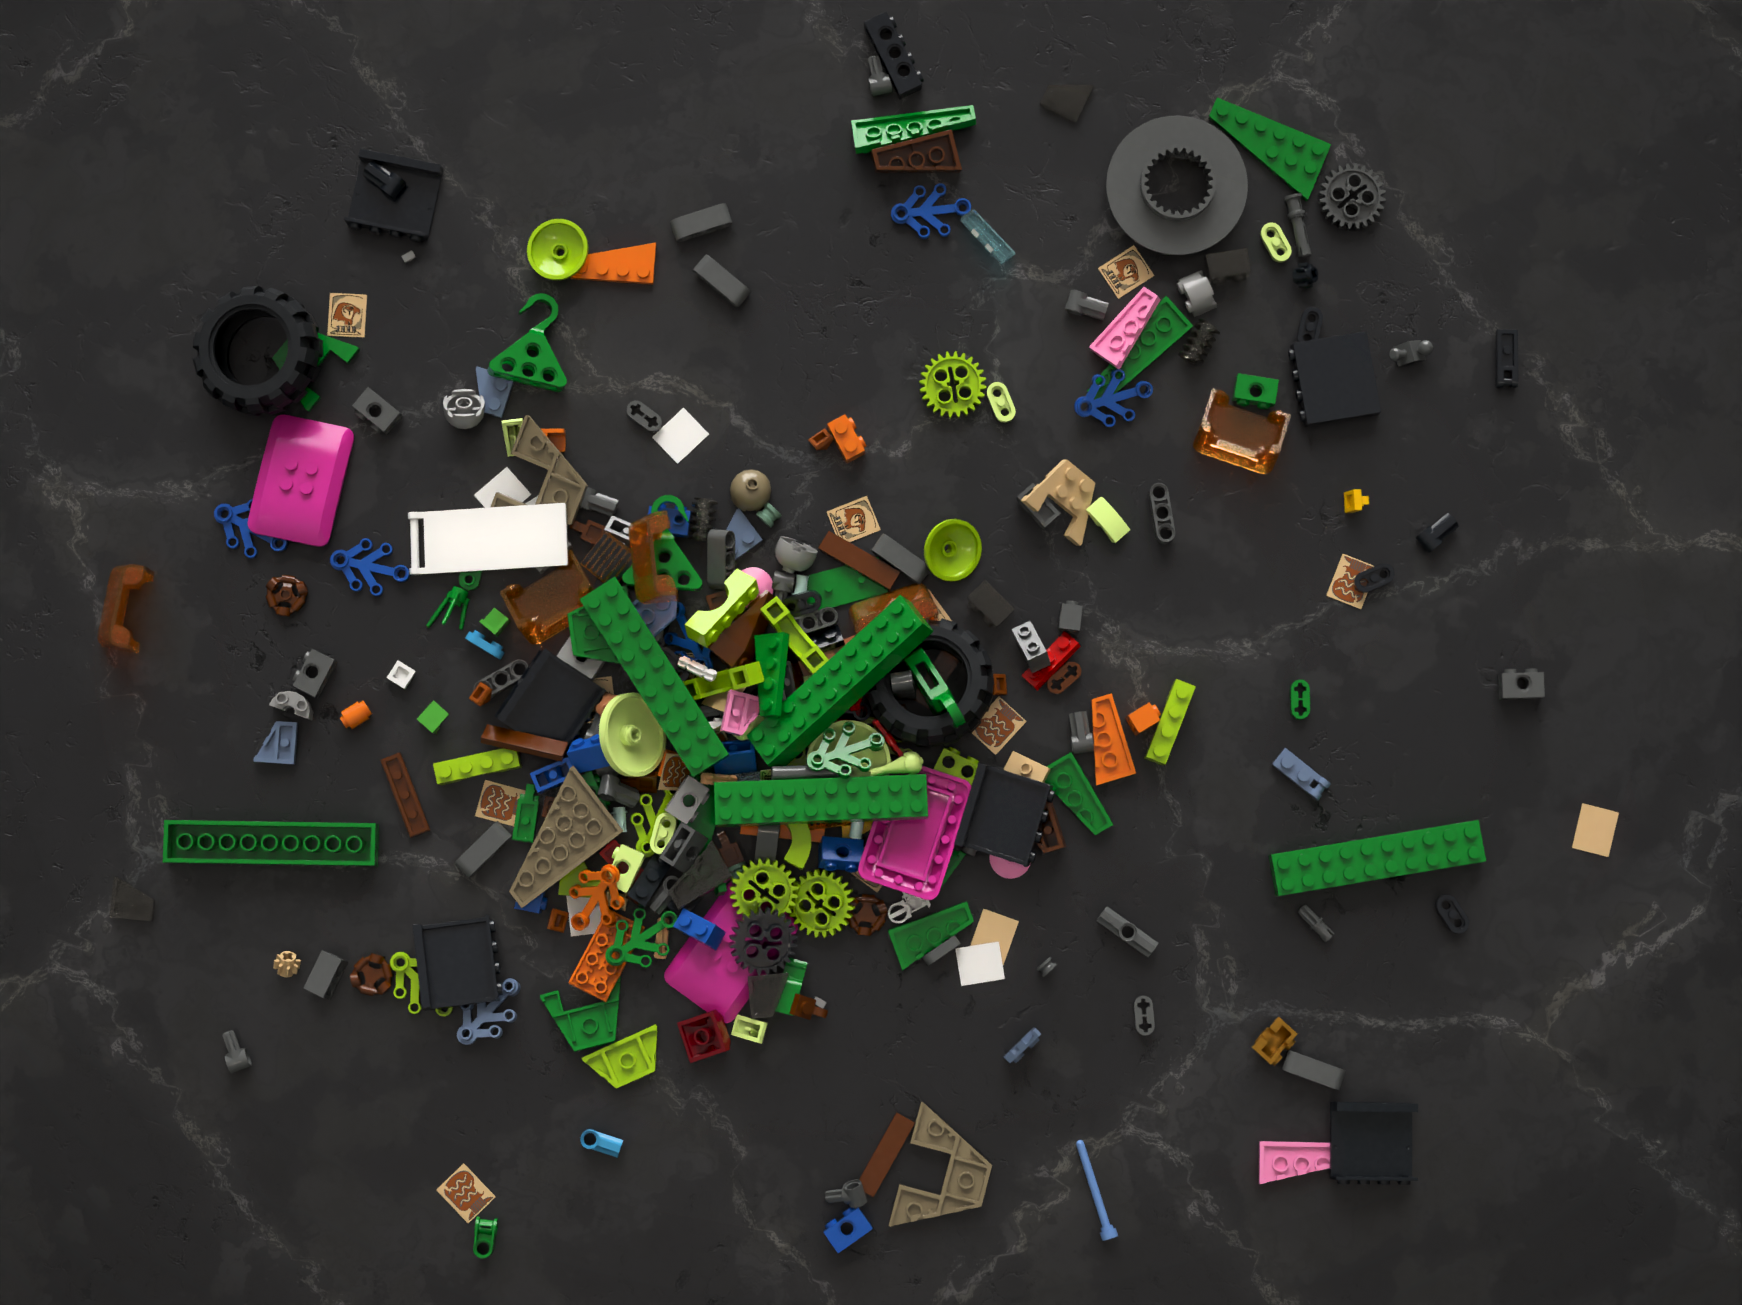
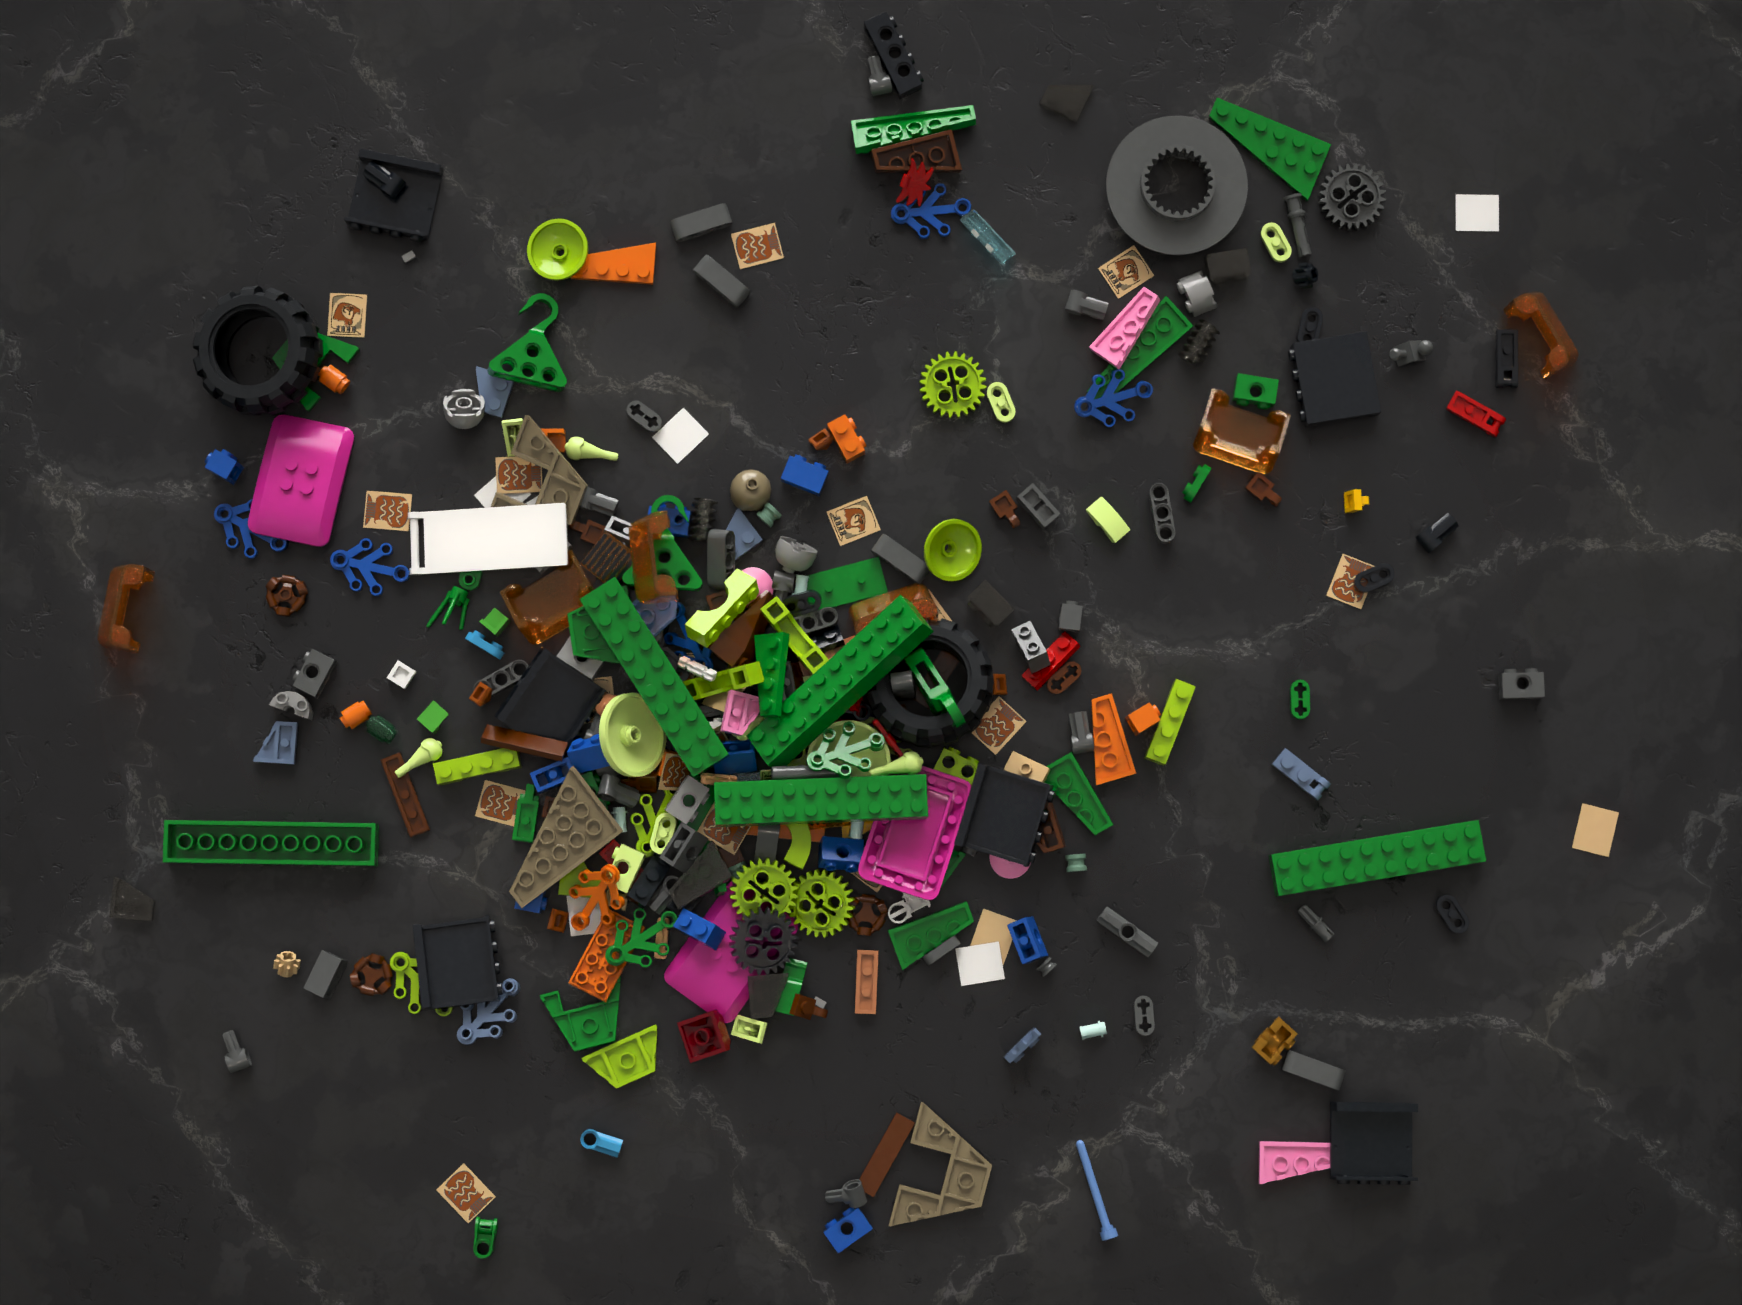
dark grey brick [352,387,402,435] -> none
dark grey beam [454,821,512,879] -> none
reddish brown tile [818,531,900,591] -> none
tan wing [1021,460,1095,546] -> none
none -> blue brick [205,449,244,485]
none -> orange brick [318,365,350,394]
none -> sticker [363,491,412,531]
none -> clear green brick [365,715,398,744]
none -> yellowish green piece [395,738,443,778]
none -> sticker [495,456,542,494]
none -> yellowish green piece [564,437,618,461]
none -> sticker [697,801,751,855]
none -> sticker [731,223,784,269]
none -> blue brick [781,455,829,497]
none -> nougat plate [855,950,878,1014]
none -> red piece [896,158,934,206]
none -> reddish brown plate [989,490,1020,529]
none -> blue brick [1007,916,1048,964]
none -> sand green wheel [1065,854,1087,872]
none -> light aqua pin [1080,1020,1107,1040]
none -> green plate [1182,464,1211,503]
none -> reddish brown plate [1245,472,1282,507]
none -> red plate [1446,390,1506,438]
none -> white sticker [1456,194,1499,231]
none -> clear orange windscreen [1503,291,1579,380]

